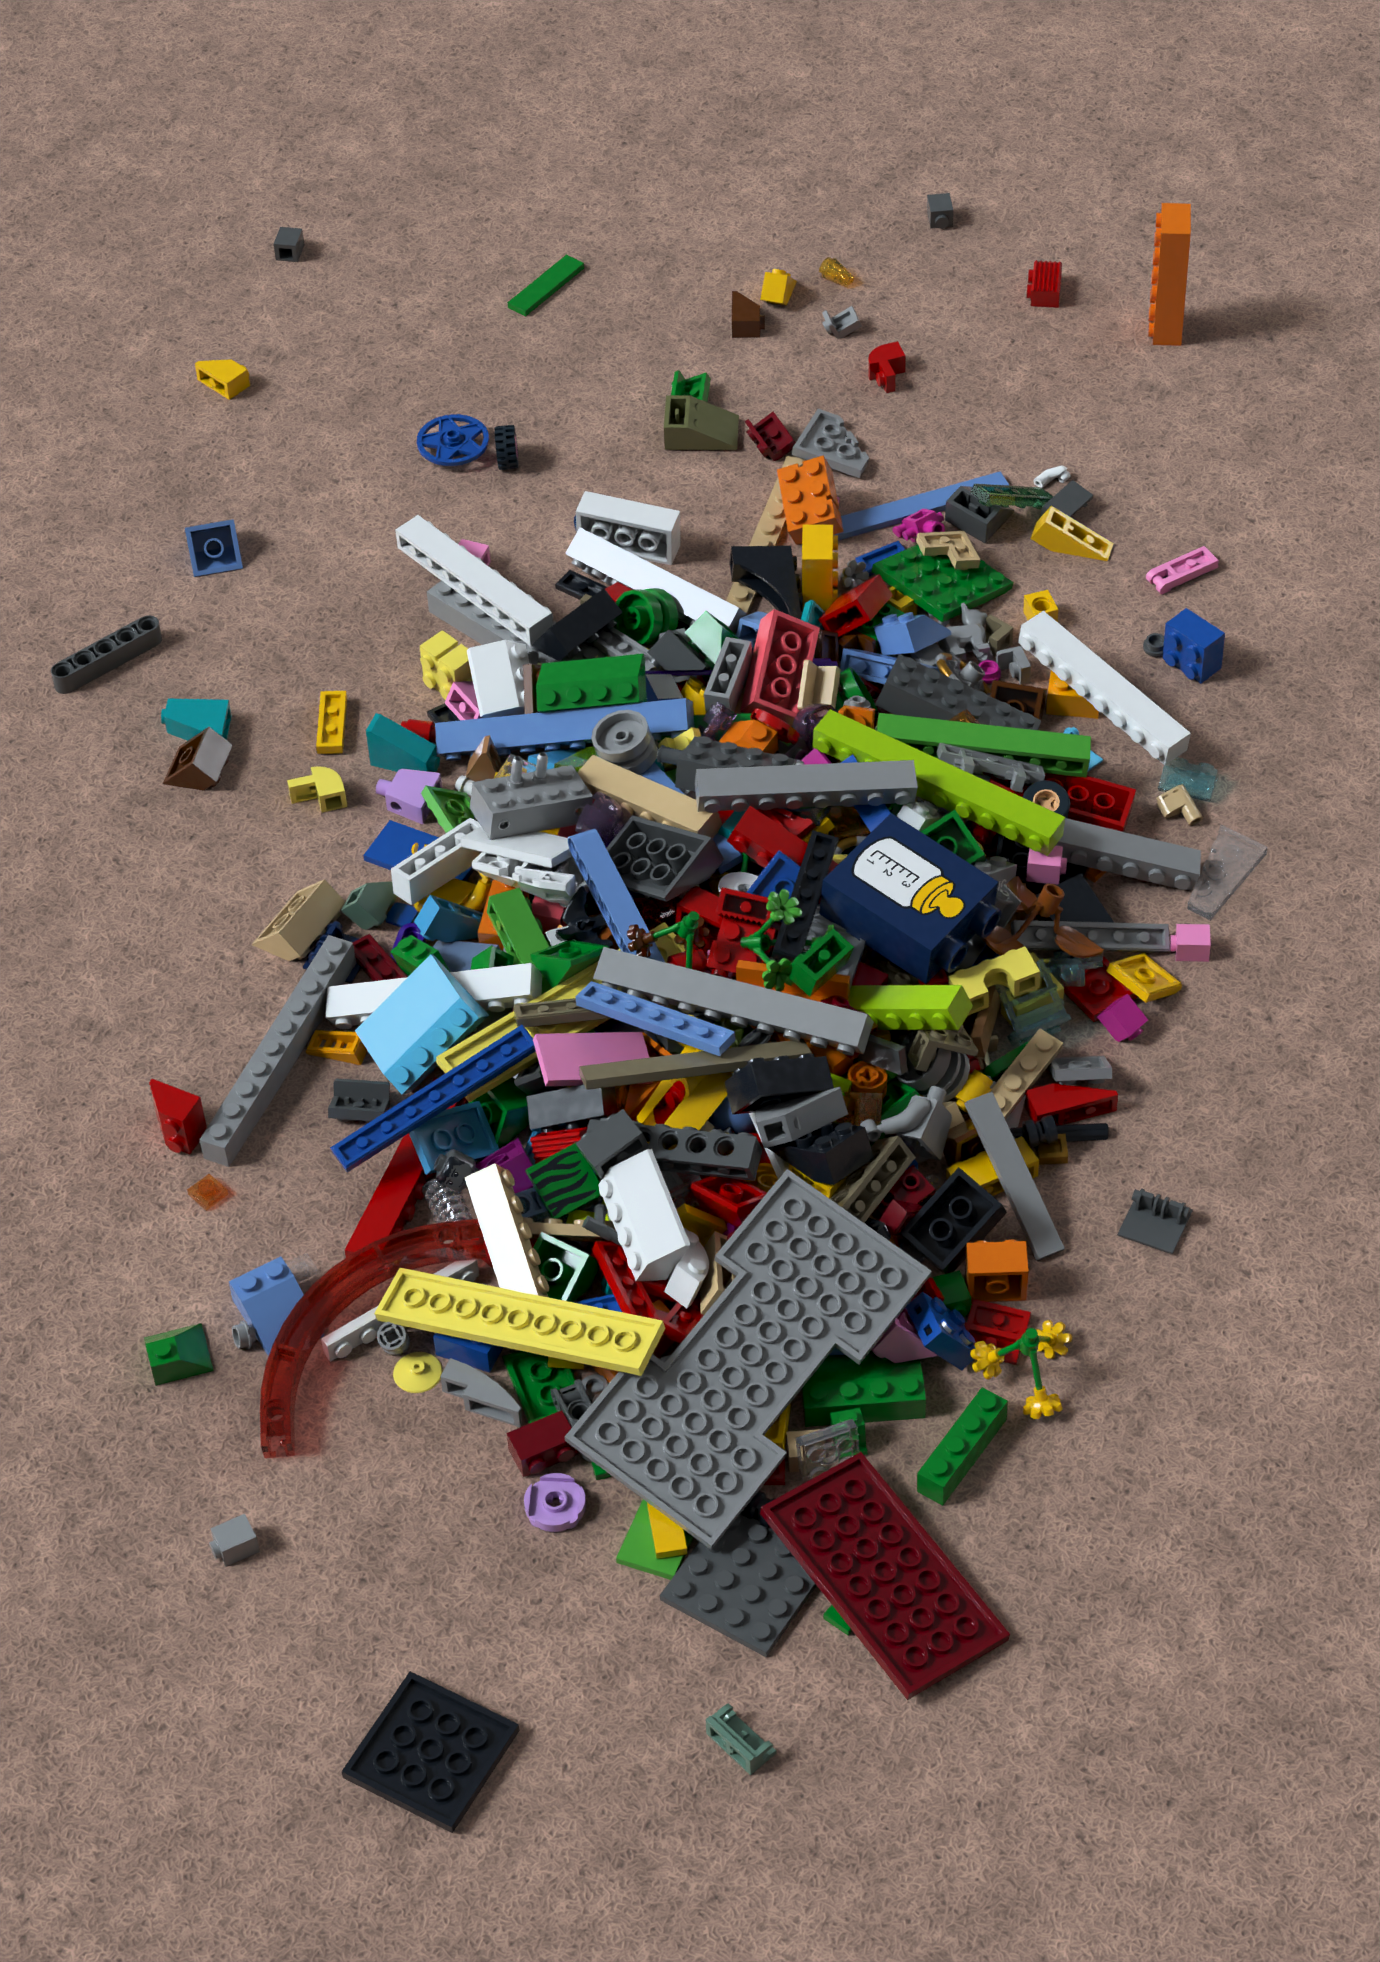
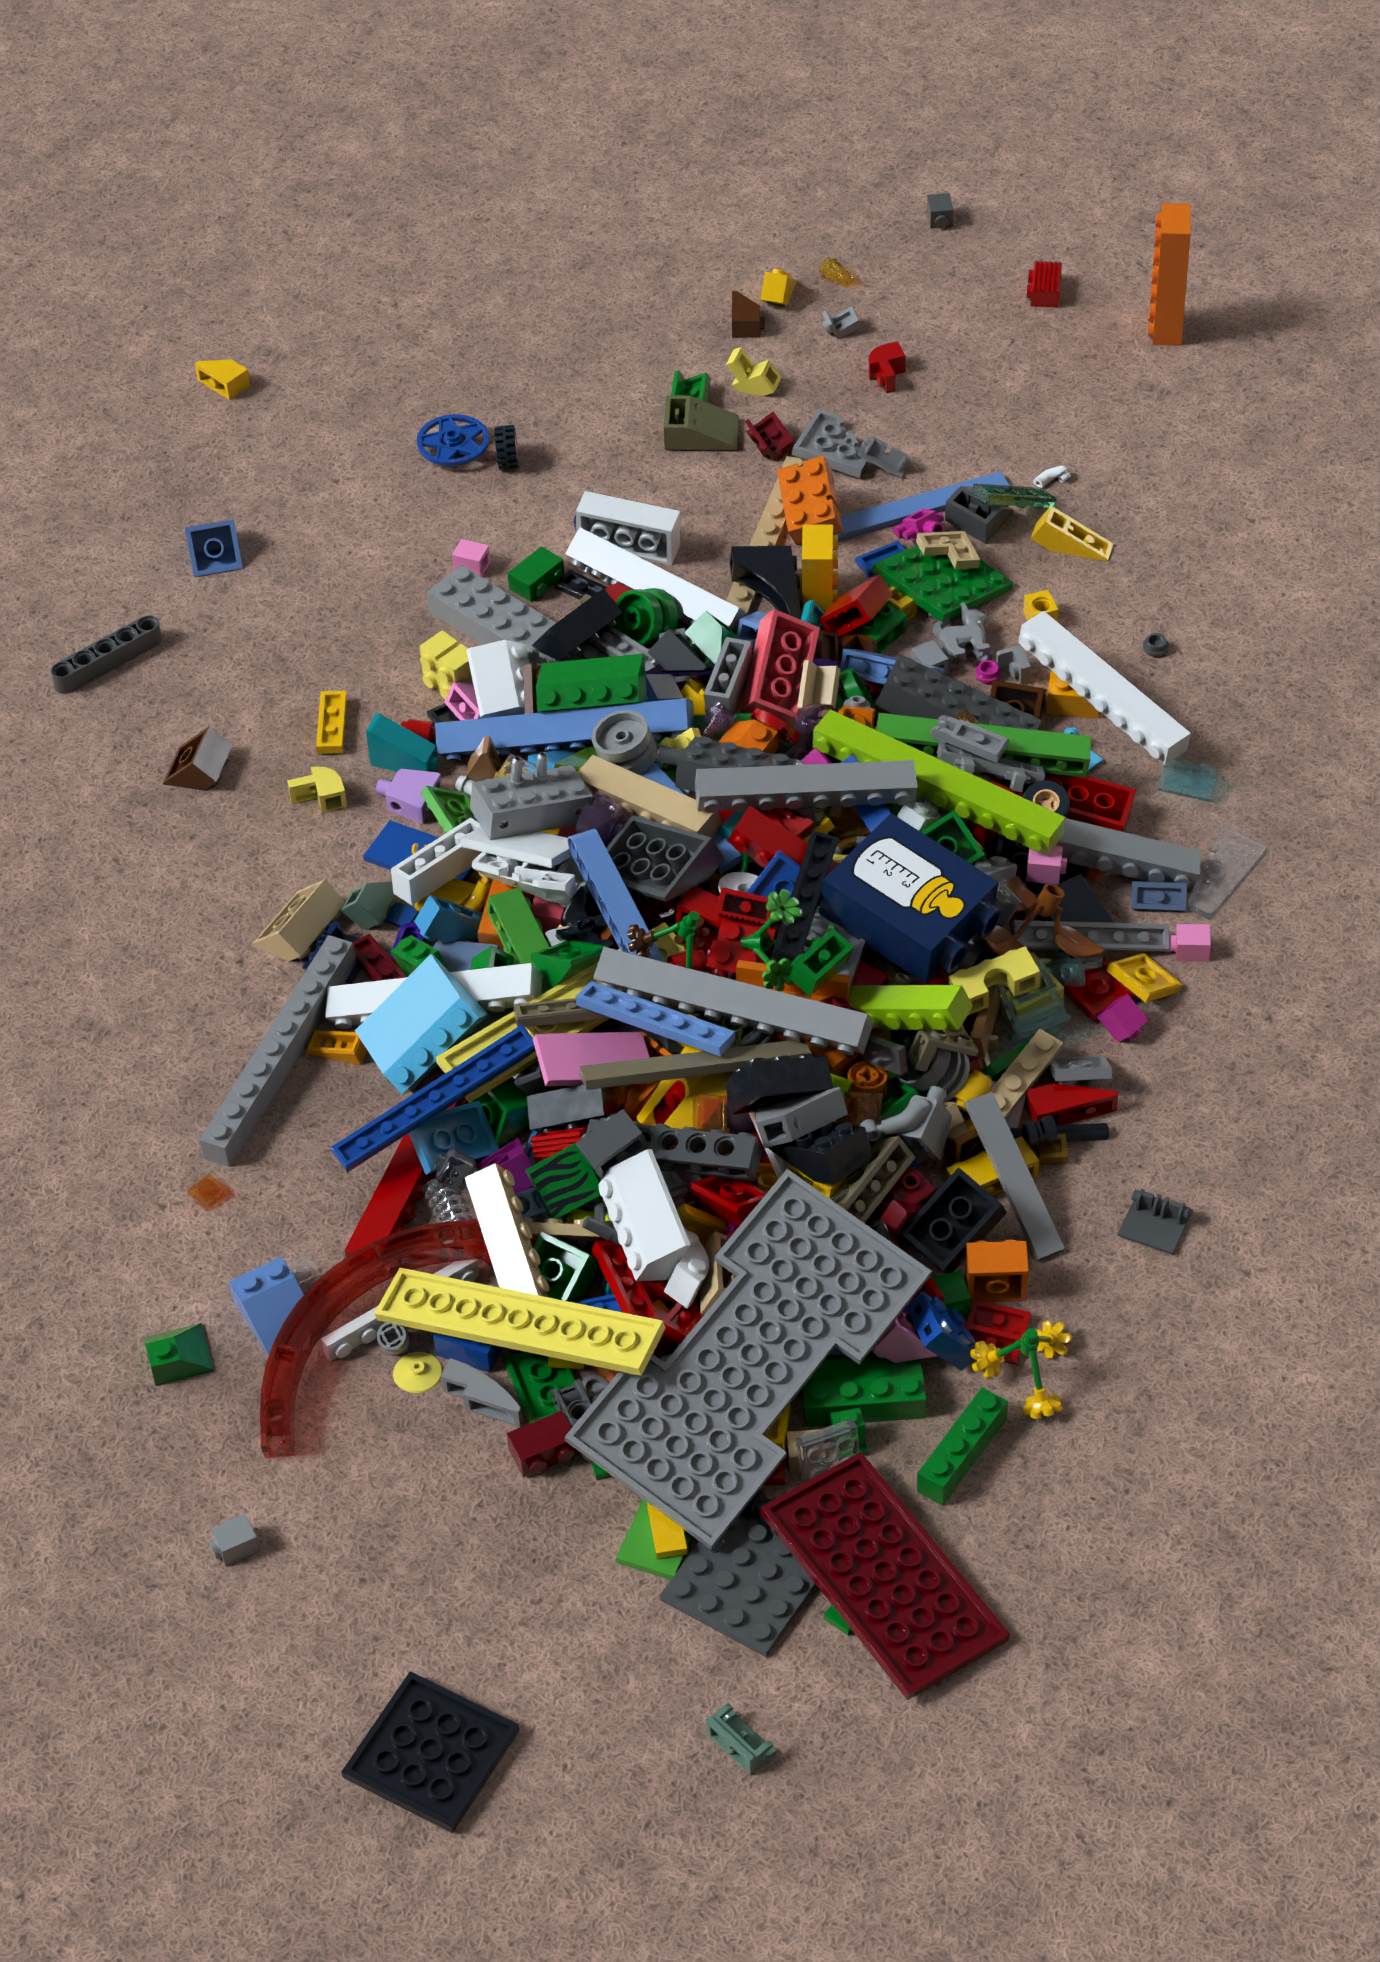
red slope [149,1079,207,1155] -> none
teal slope [161,698,232,741] -> none
light grey plate [232,1321,256,1349] -> none
dark grey brick [273,227,305,262] -> none
dark grey bracket [328,1078,390,1123] -> none
white brick [395,515,553,646] -> none
green tile [507,255,584,317] -> none
lavender plate [524,1473,586,1532] -> none
light grey plant [841,560,869,590] -> none
medium blue slope [873,612,952,655] -> none
light grey piece [936,653,991,696] -> none
dark tan panel [985,615,1013,657] -> none
dark grey hinge [1039,480,1094,519] -> none
bright pink plate [1146,546,1219,595] -> none
tan piece [1156,784,1203,826] -> none
blue brick [1163,608,1225,683] -> none
none -> green brick [507,546,565,602]
none -> clear orange brick [693,1095,727,1132]
none -> light yellow brick [726,347,782,396]
none -> light grey hinge [858,436,911,478]
none -> light grey hinge [930,715,1009,763]
none -> sand blue plate [1131,881,1187,911]

